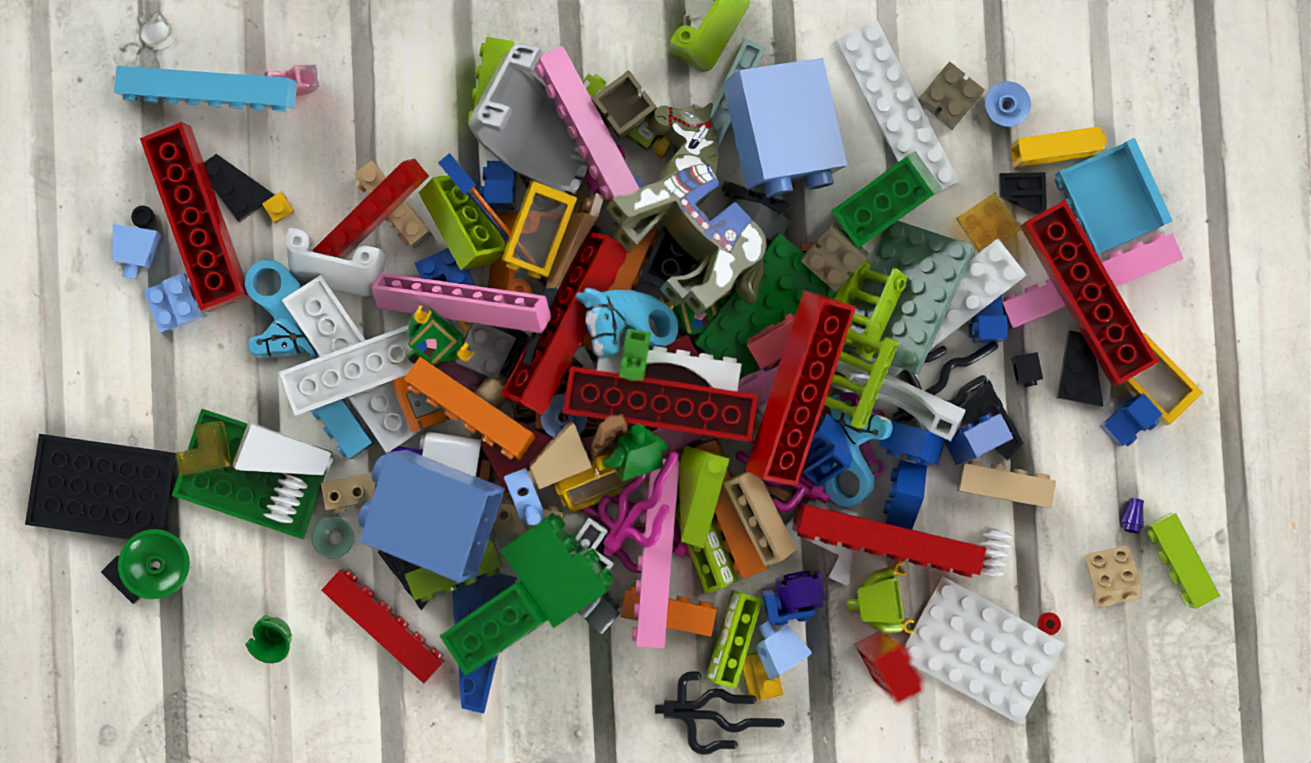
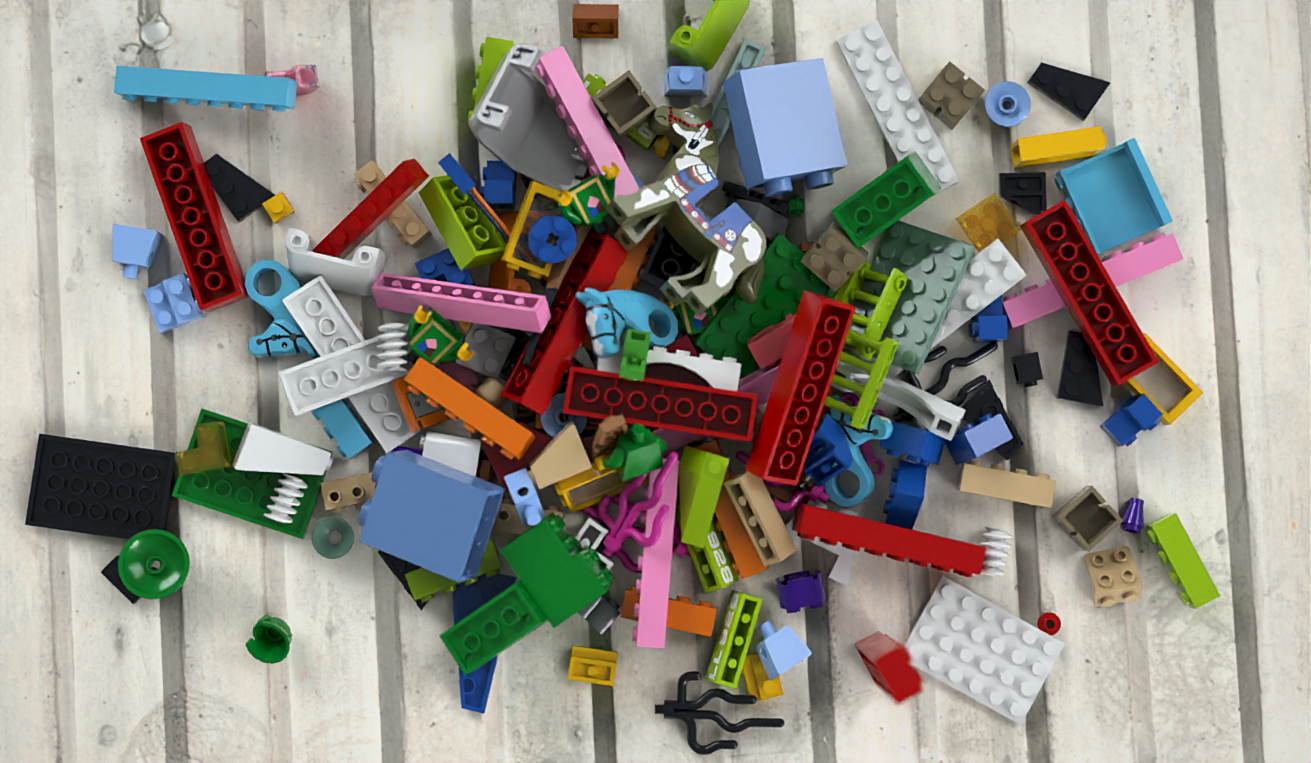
black plate [131,205,155,228] -> none
red brick [321,569,445,684] -> none
blue bracket [762,587,816,626] -> none
lime torso [847,562,914,634] -> none
none -> white piece [377,323,408,372]
none -> blue brick [527,215,577,264]
none -> torso [553,162,620,234]
none -> yellow plate [568,645,618,686]
none -> dark orange panel [572,4,619,38]
none -> light blue torso [664,66,708,97]
none -> green plate [790,195,805,217]
none -> dark brown plate [794,471,815,493]
none -> black wing [1027,62,1111,121]
none -> dark tan piece [1052,486,1124,551]

